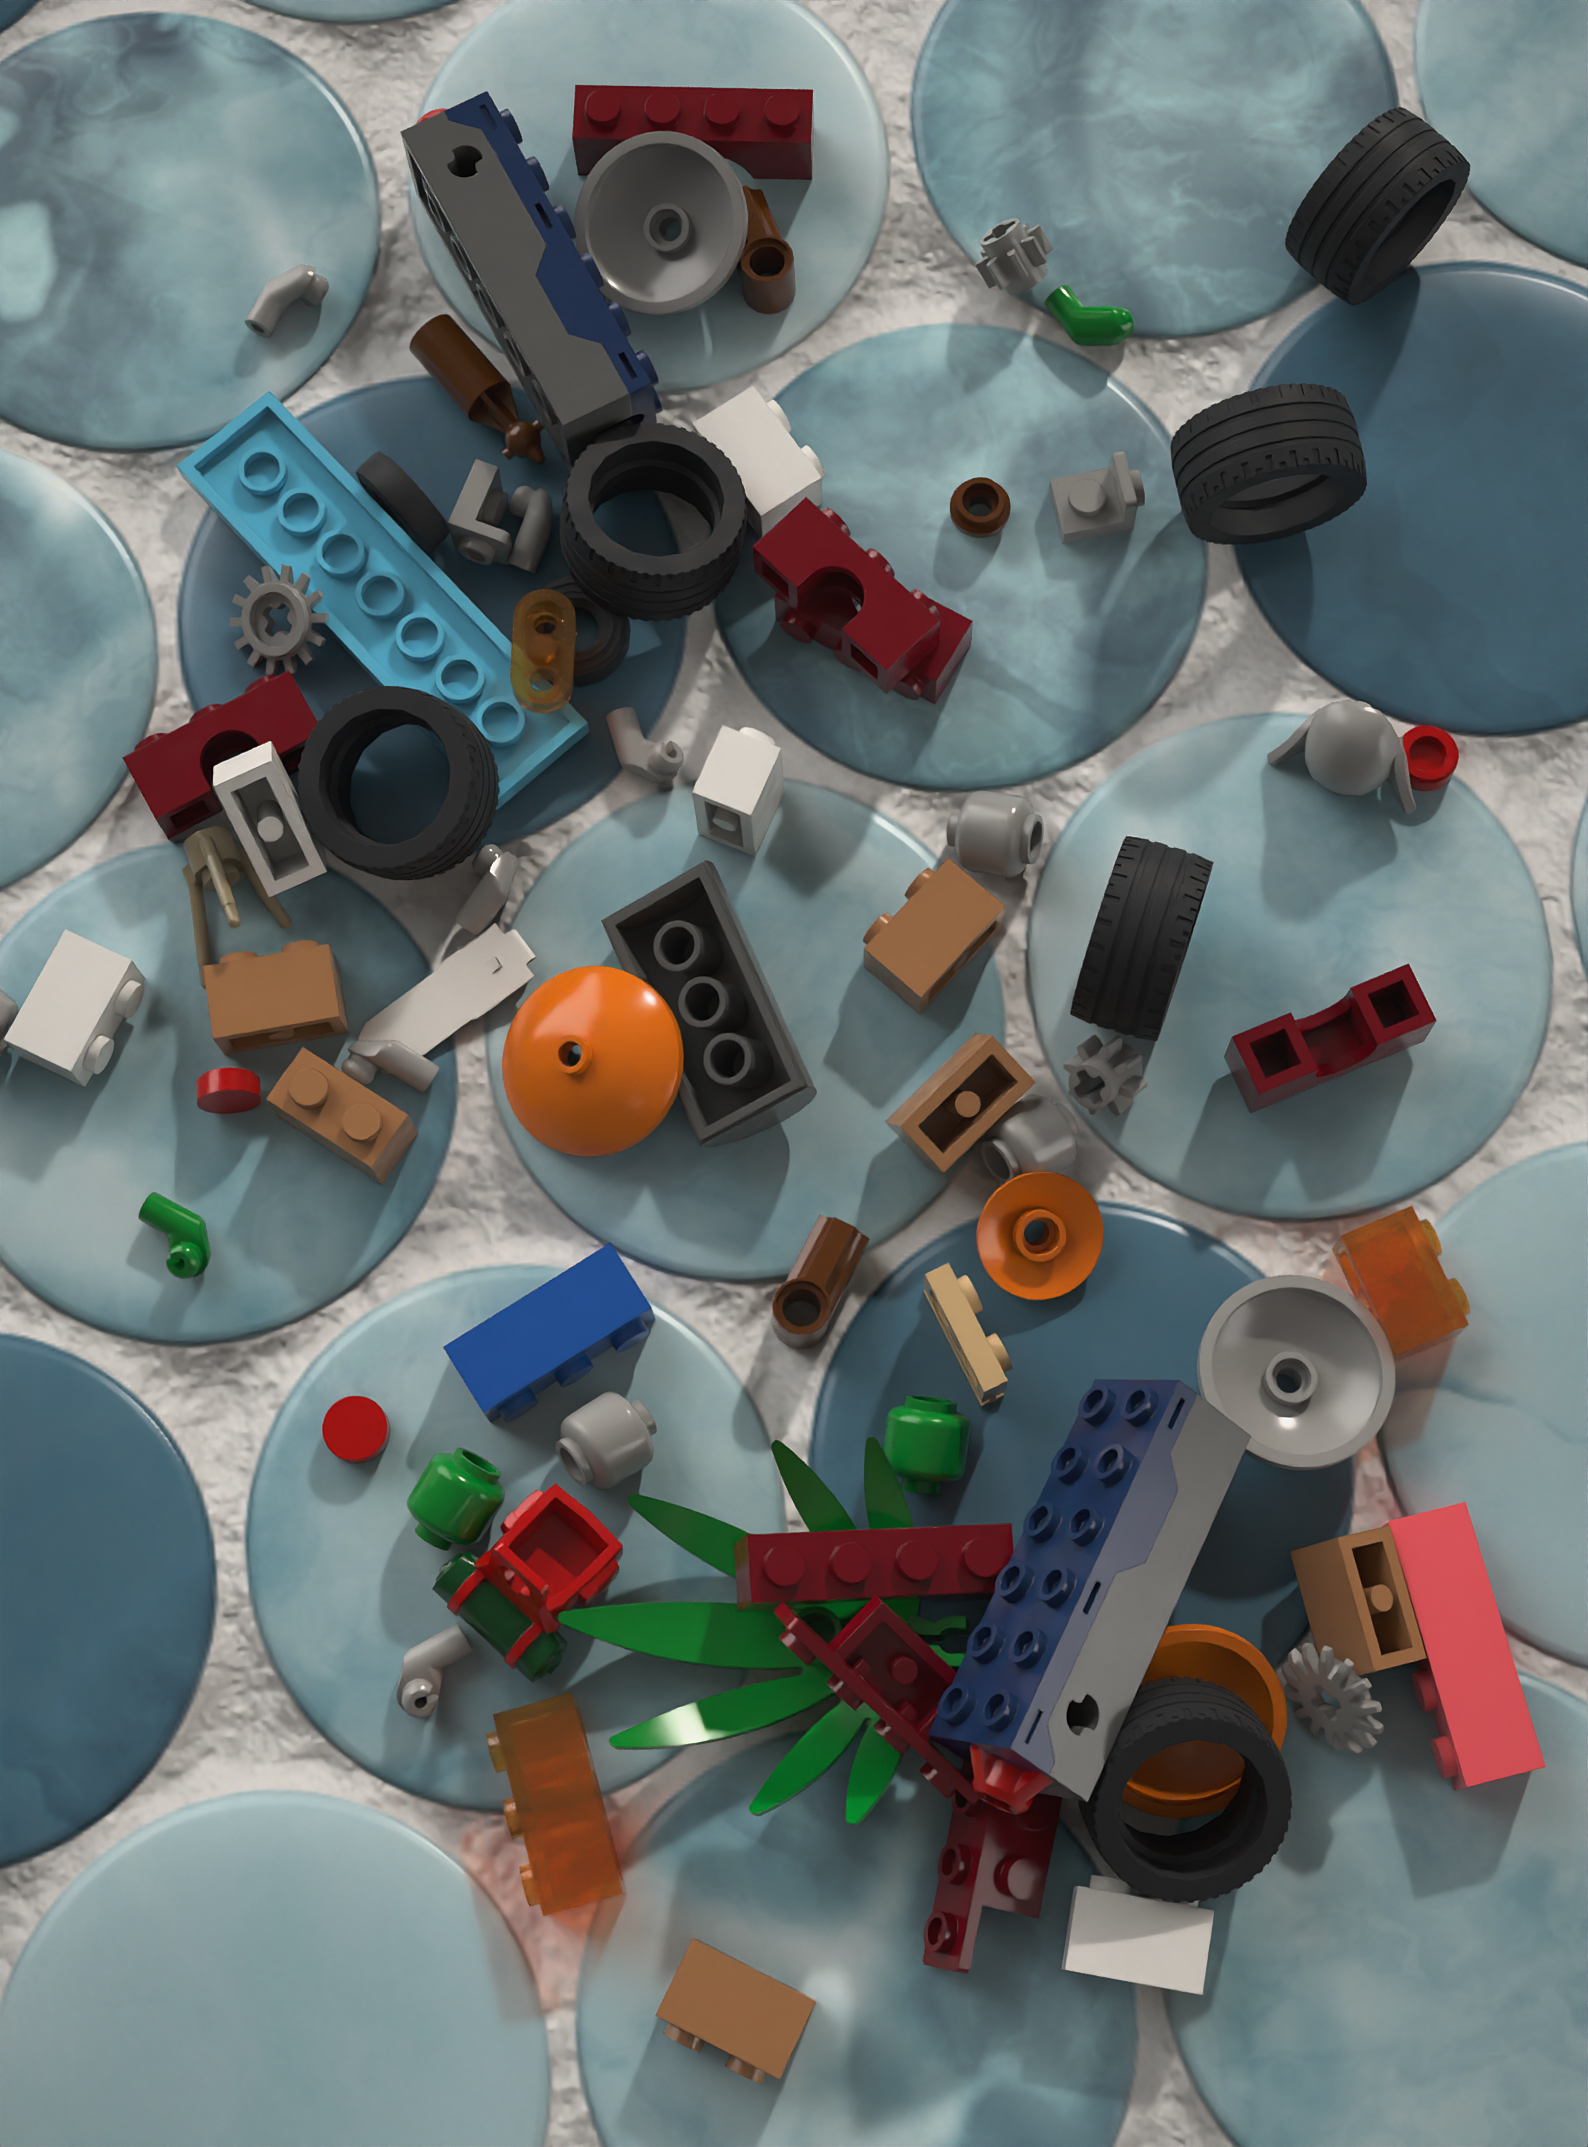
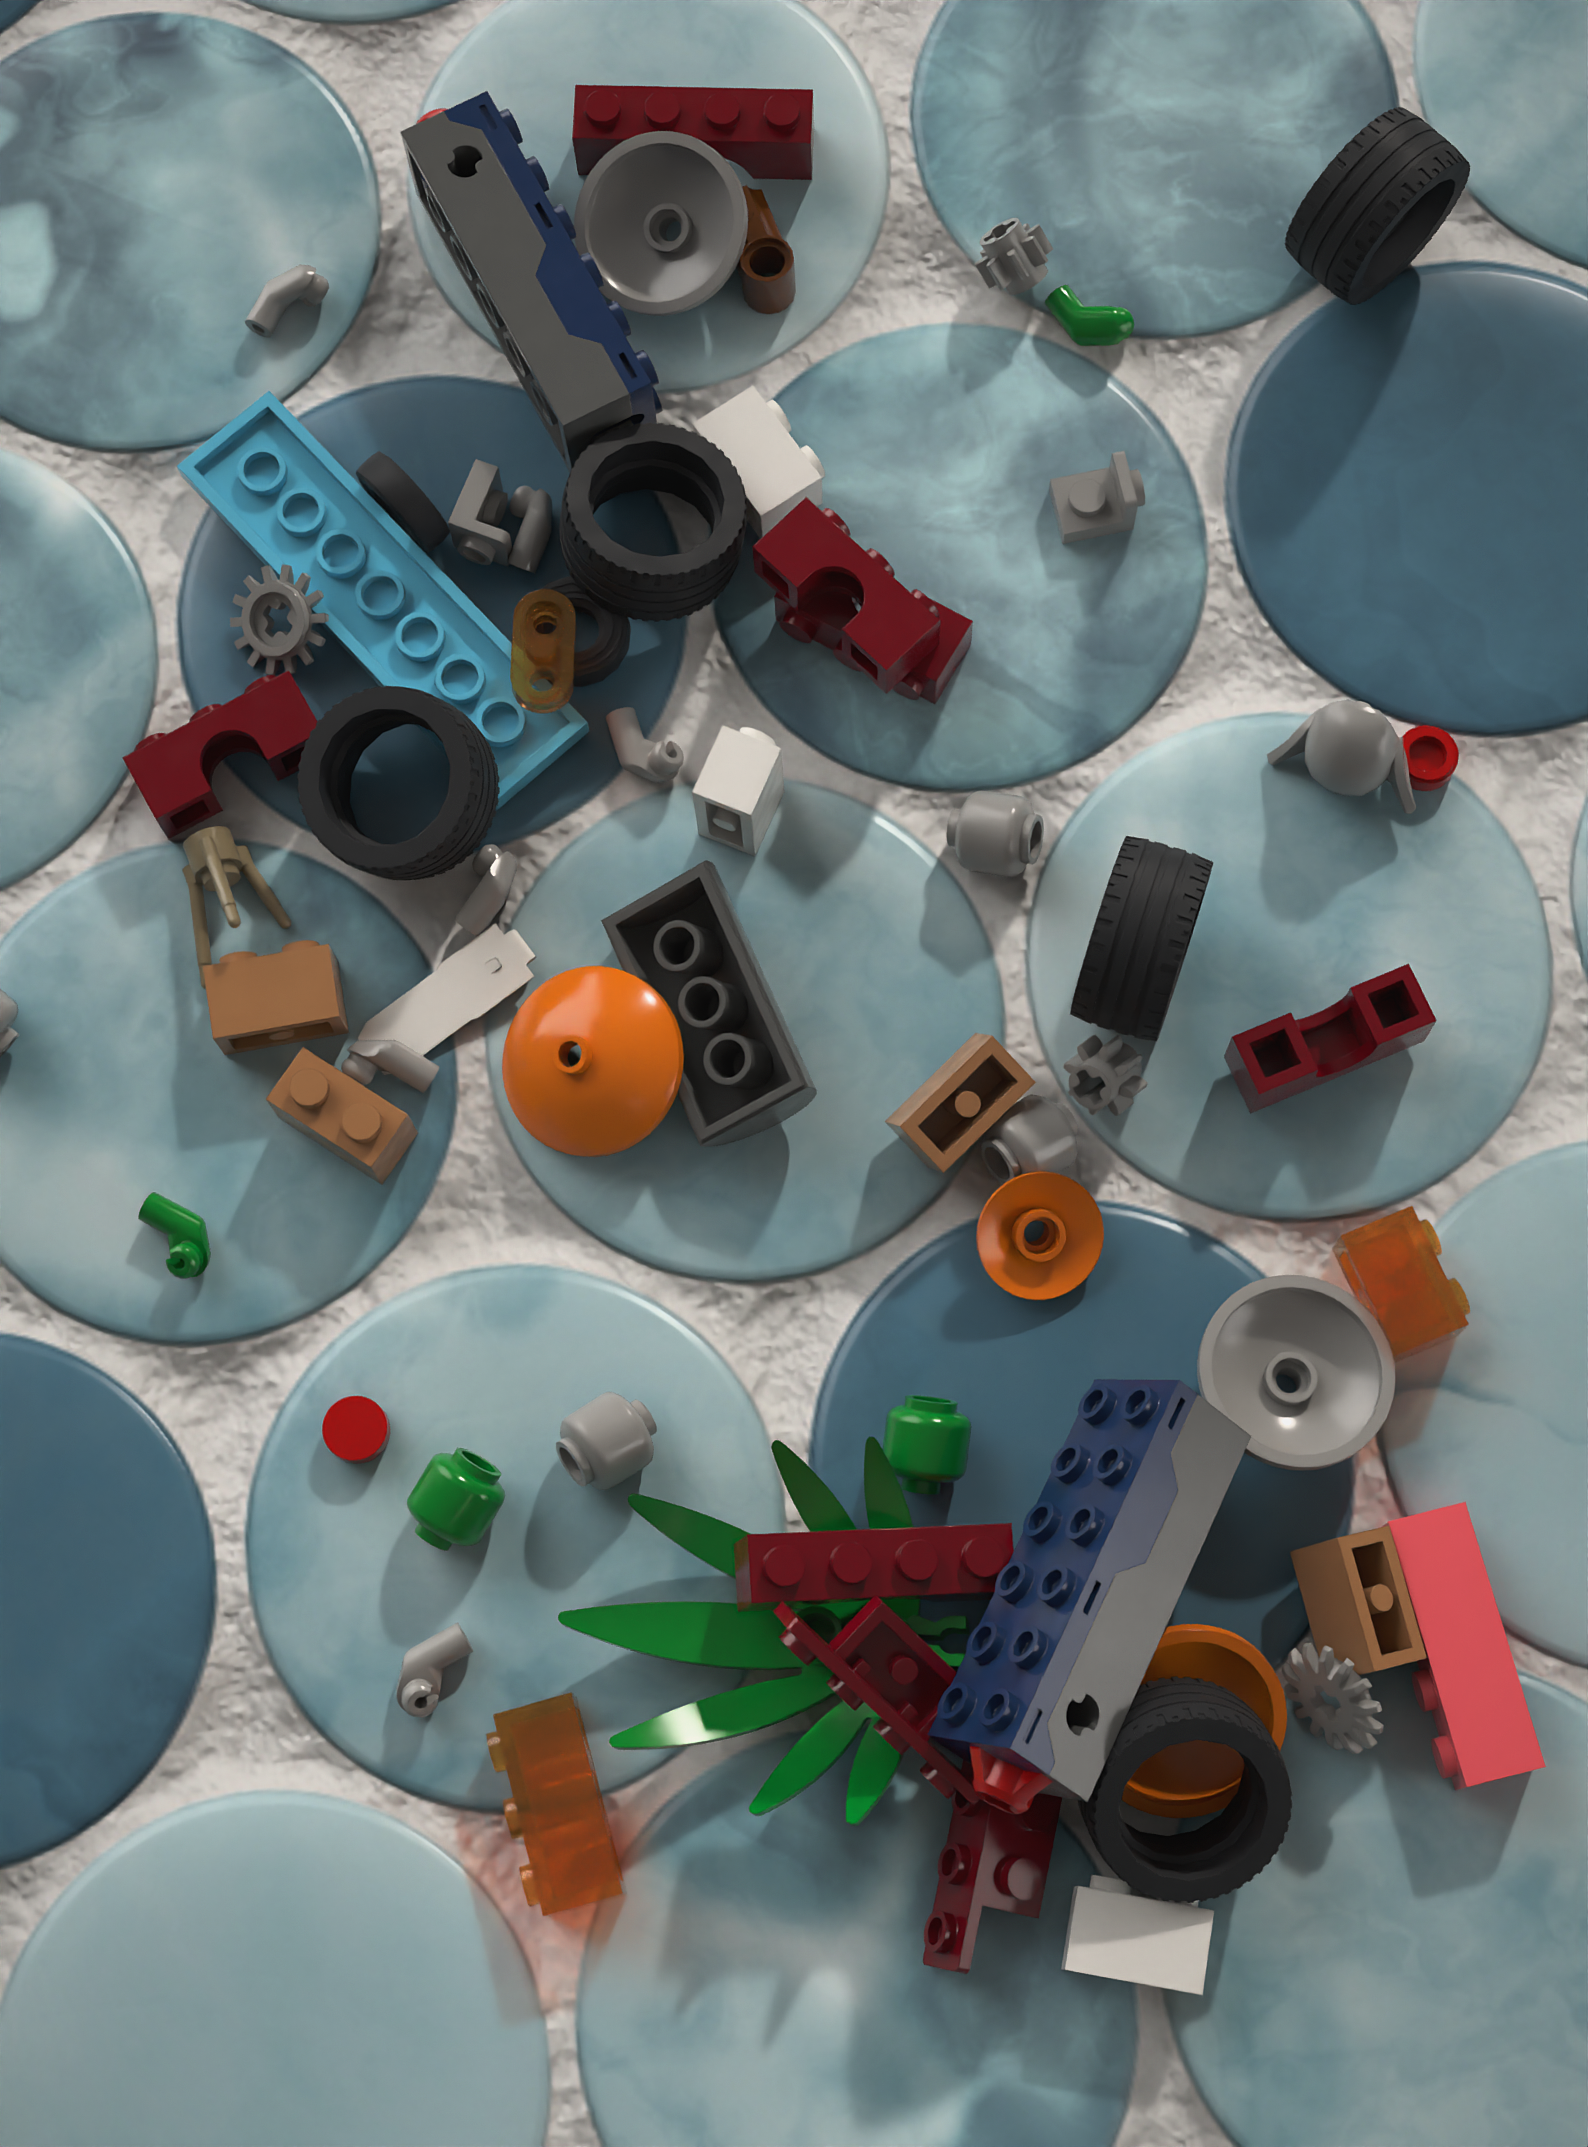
white brick [4,929,145,1087] -> none
red tile [196,1067,261,1114] -> none
white brick [213,741,327,897] -> none
reddish brown wheel [409,314,545,464] -> none
red piece [432,1484,623,1683] -> none
blue brick [443,1243,656,1423] -> none
medium nougat brick [655,1938,817,2085] -> none
reddish brown piece [772,1215,870,1349] -> none
medium nougat brick [863,858,1006,1015] -> none
tan plate [923,1263,1013,1407] -> none
reddish brown plate [950,477,1011,538] -> none
black tyre [1170,383,1367,545] -> none

